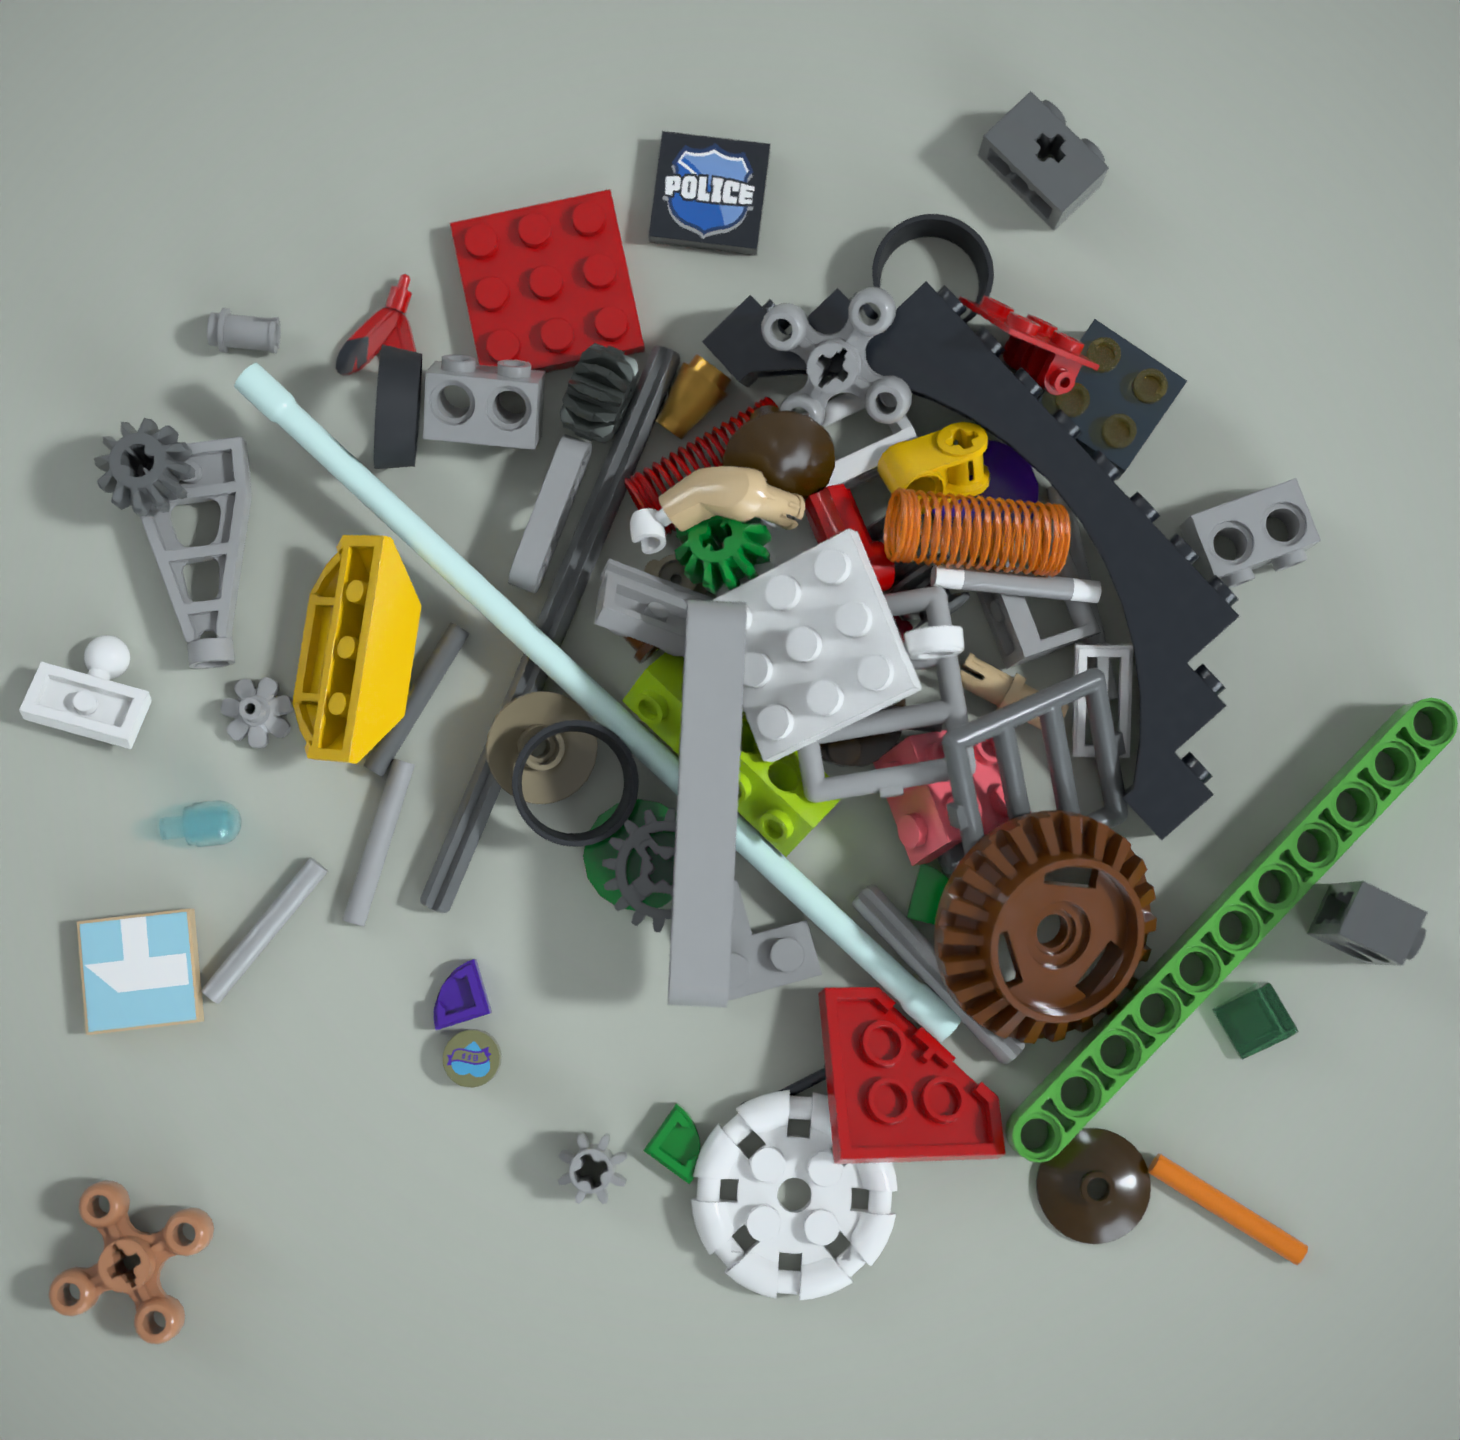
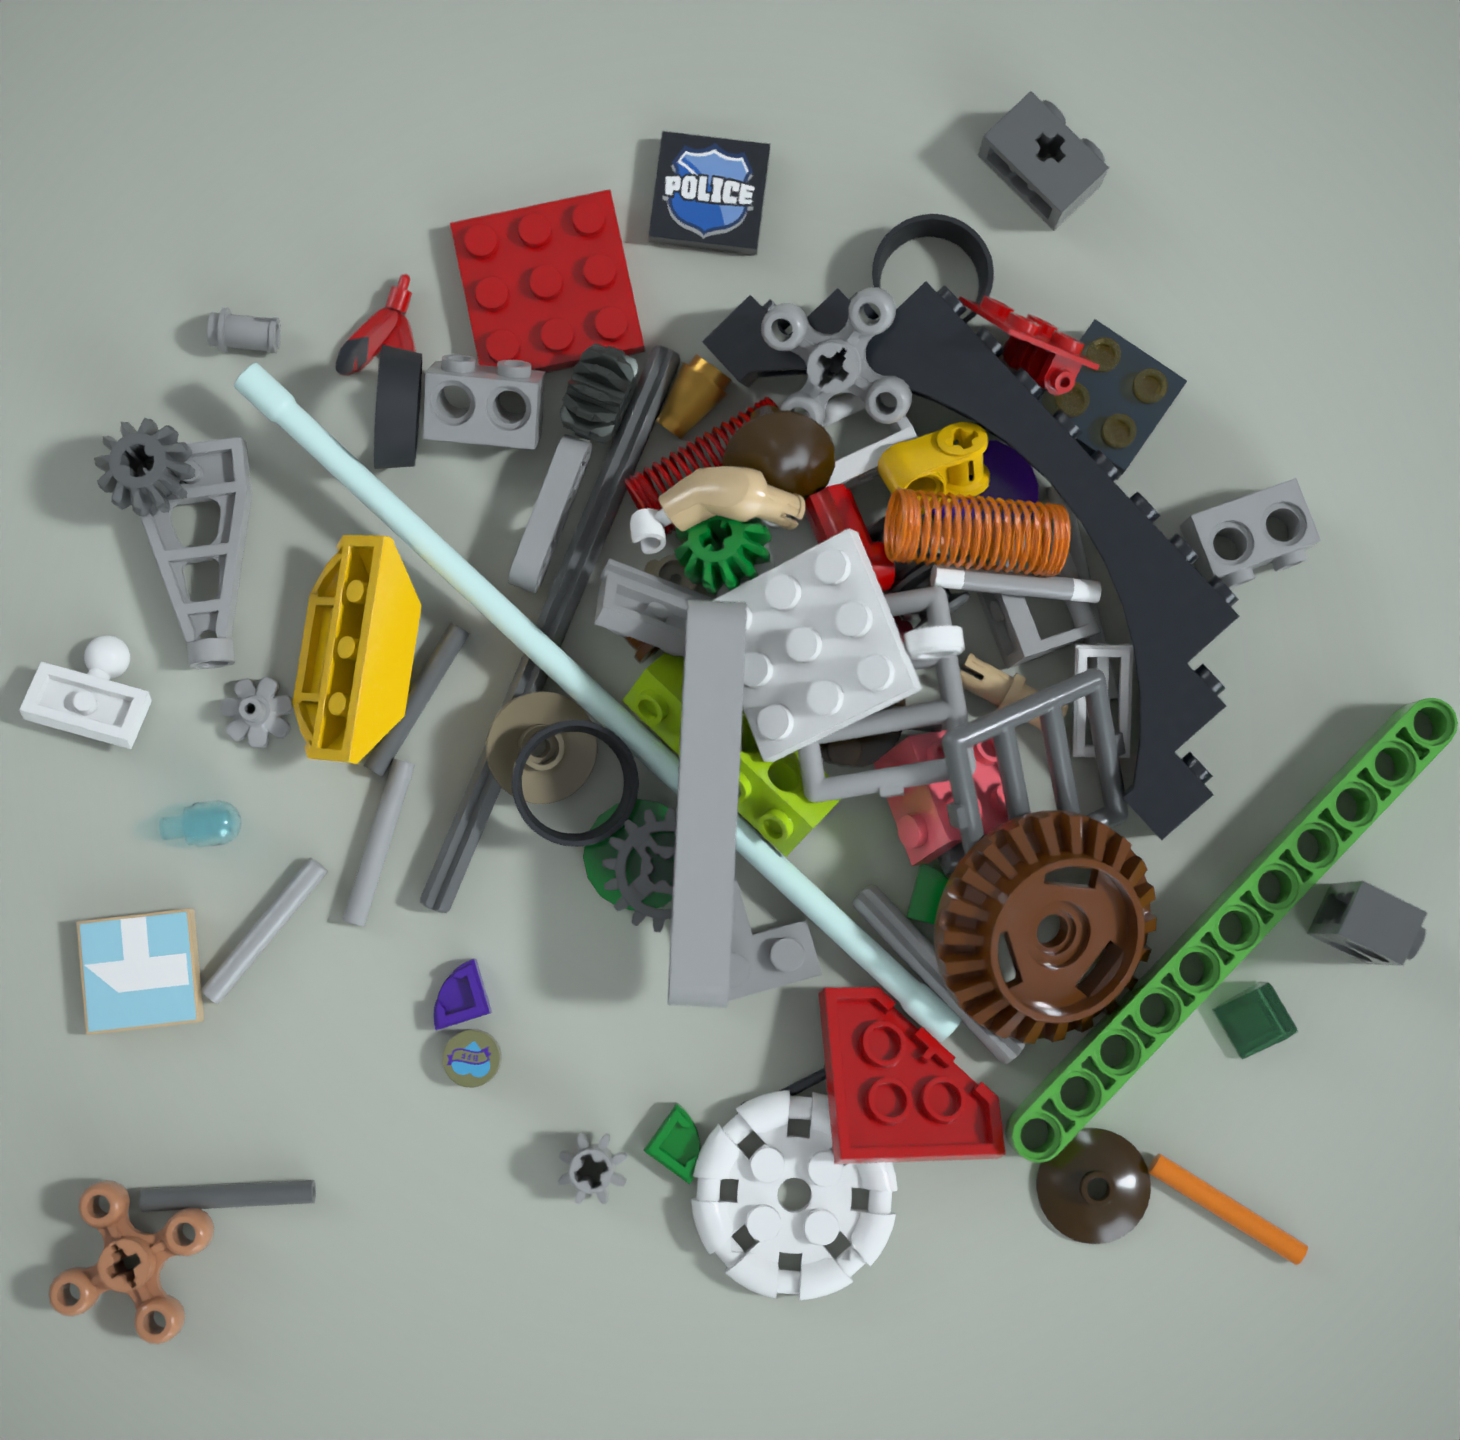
none -> dark grey piece [139,1180,316,1212]

